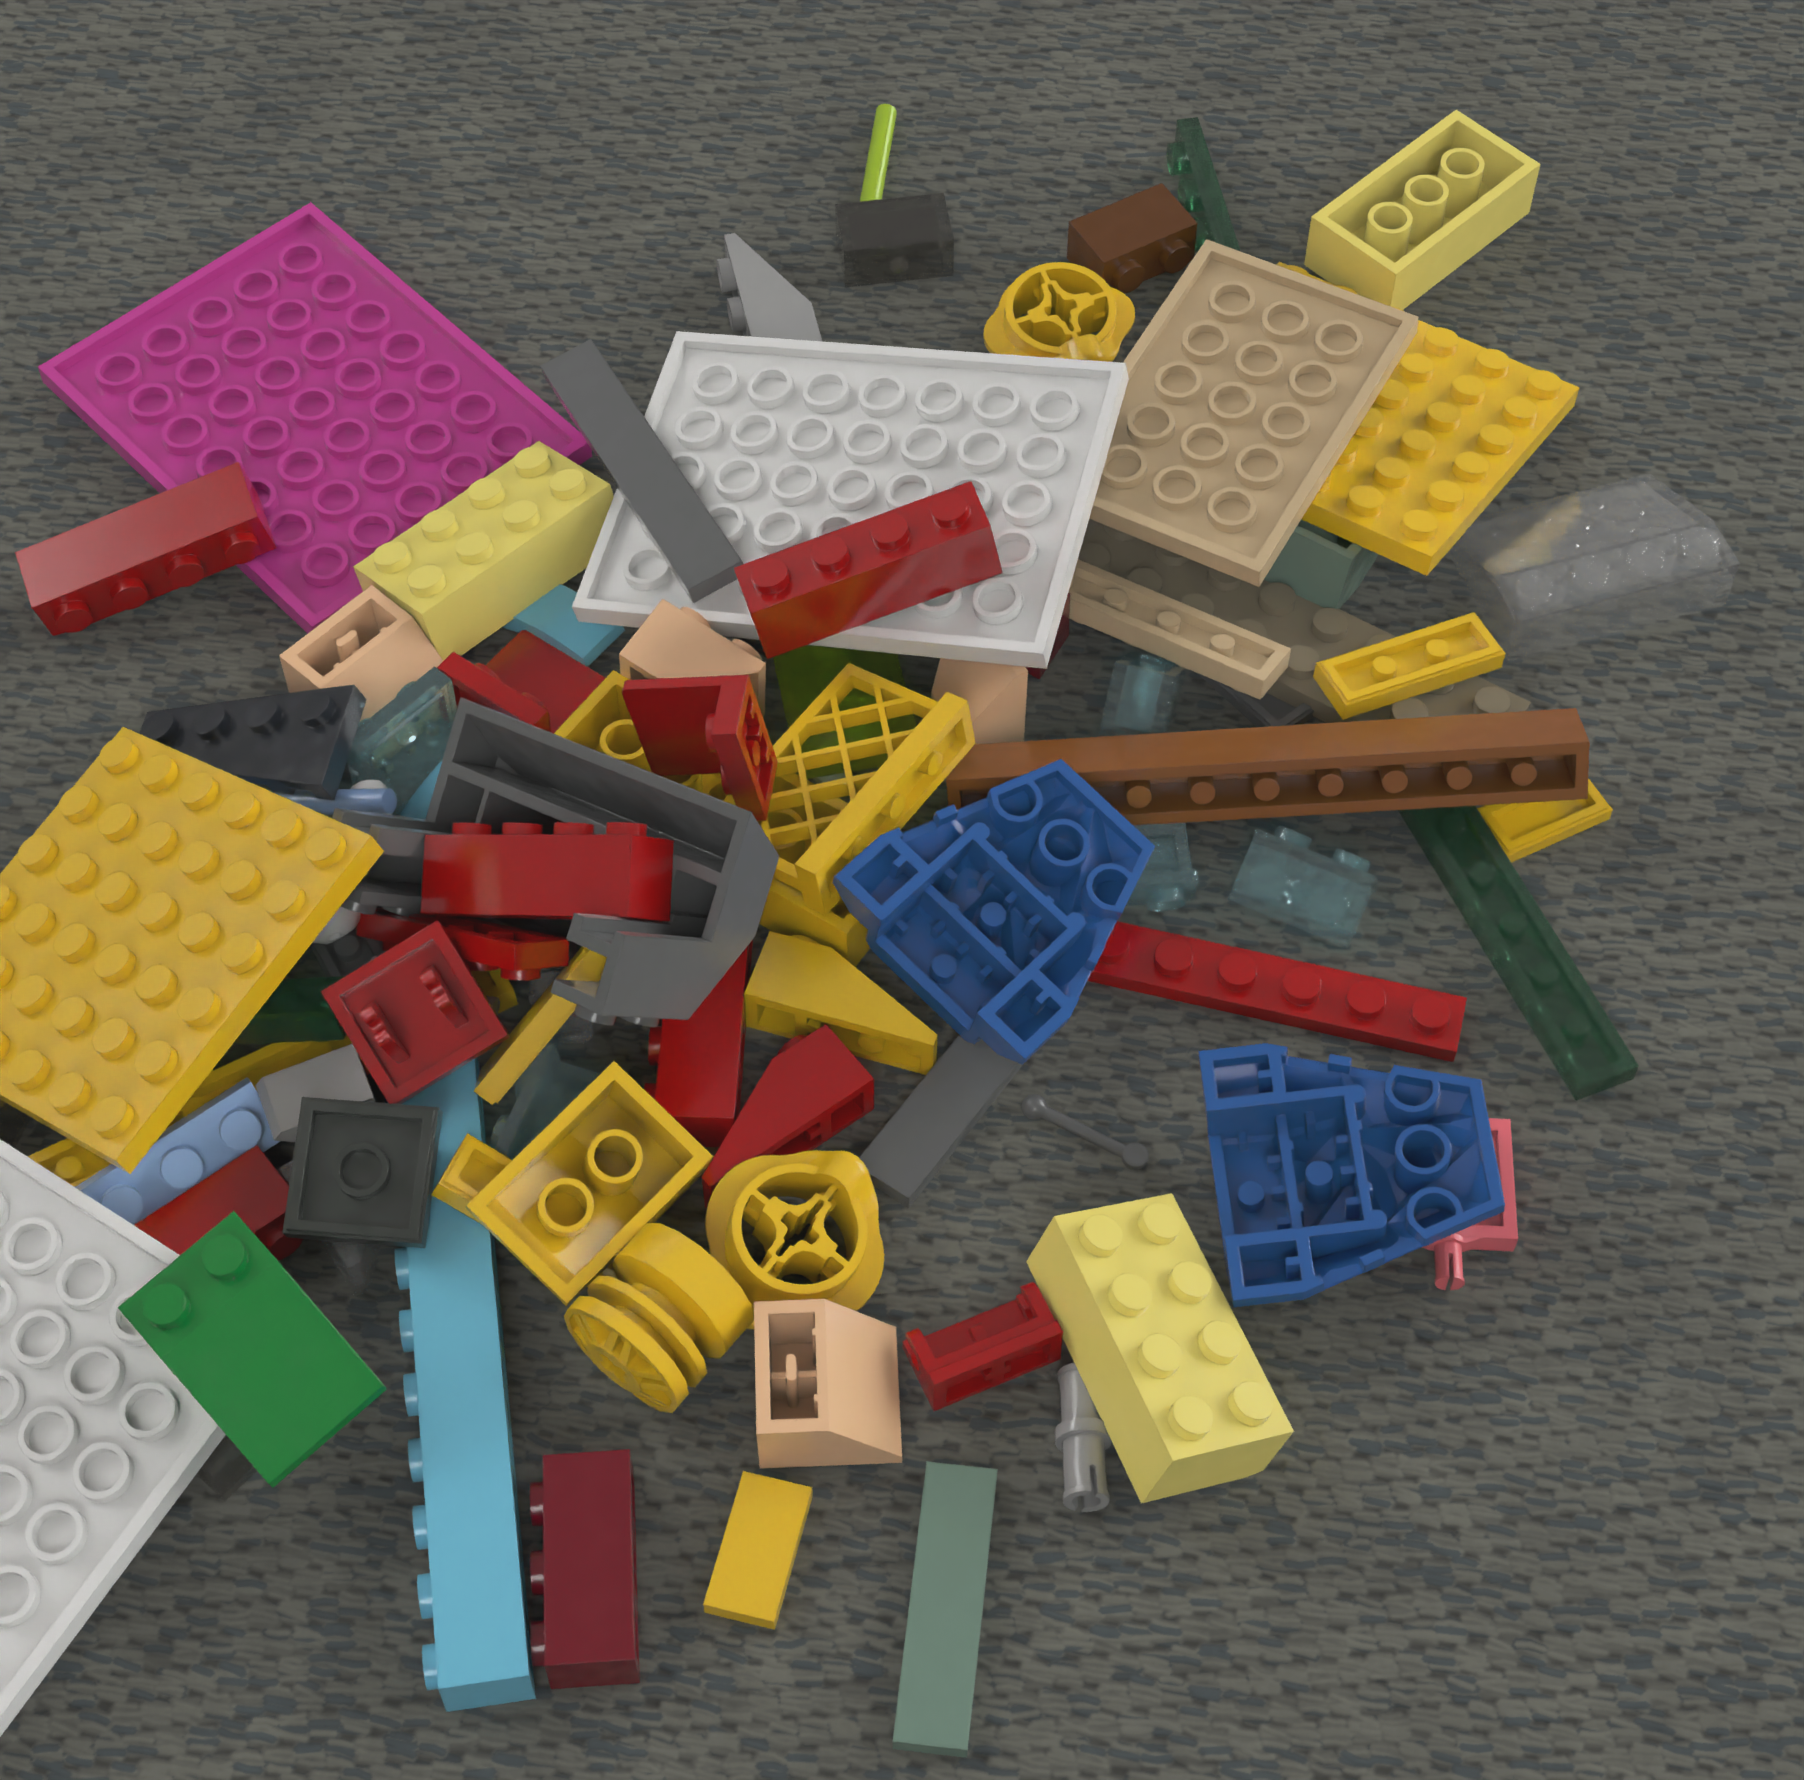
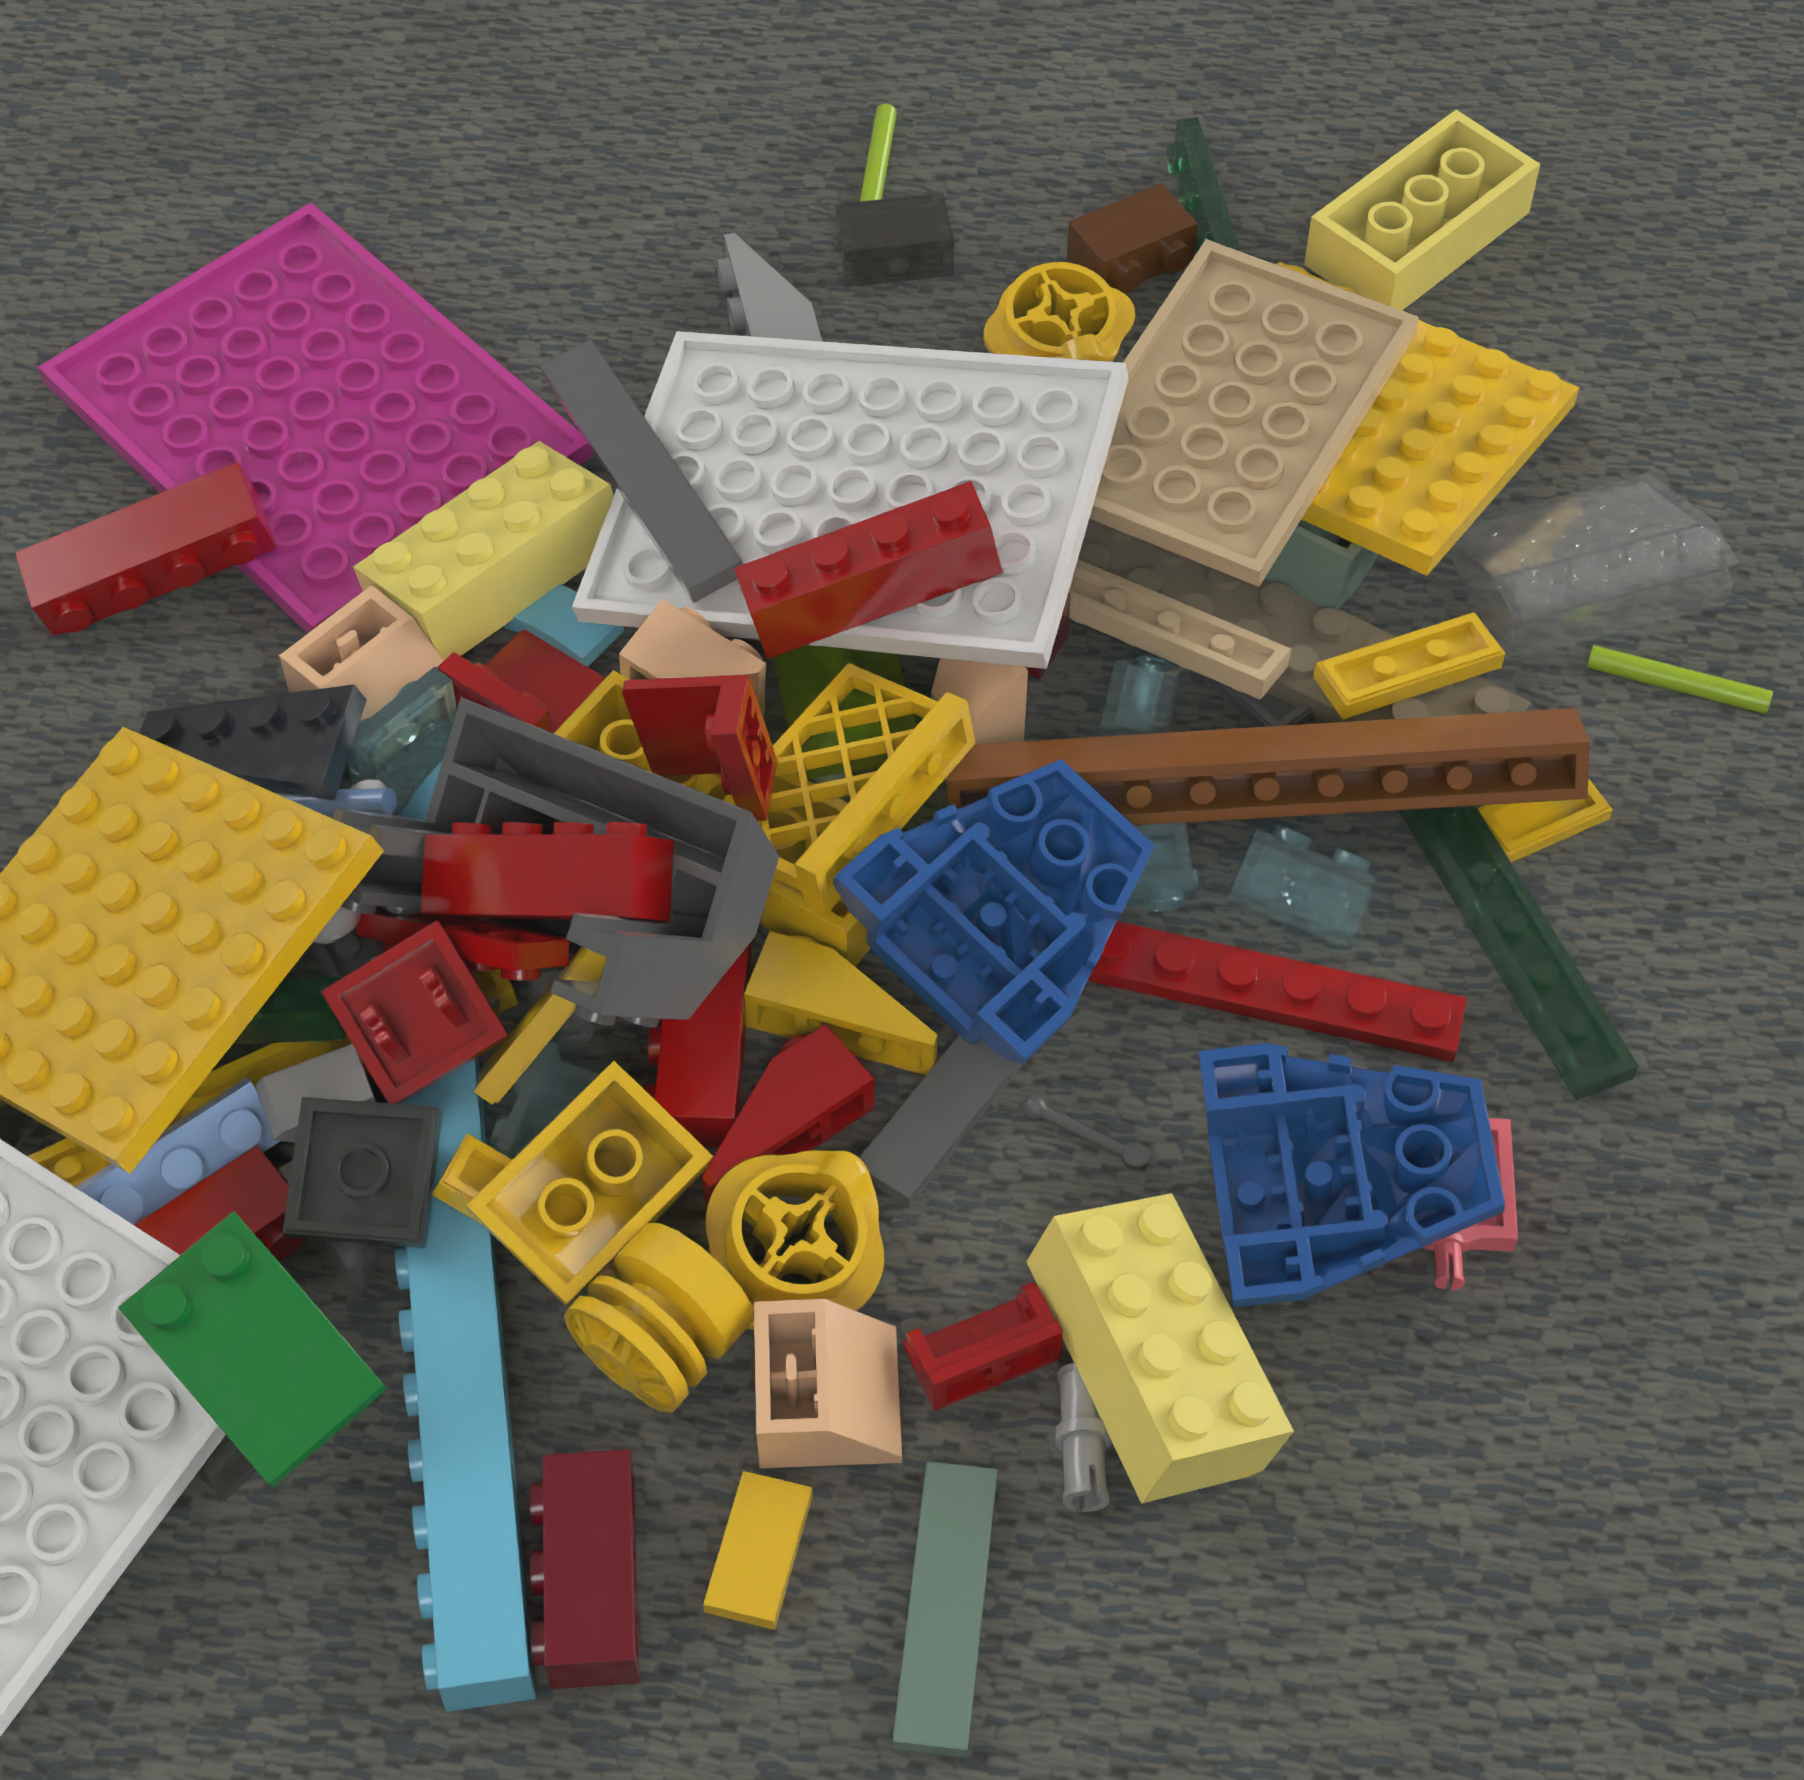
none -> lime bar [1587,645,1773,714]

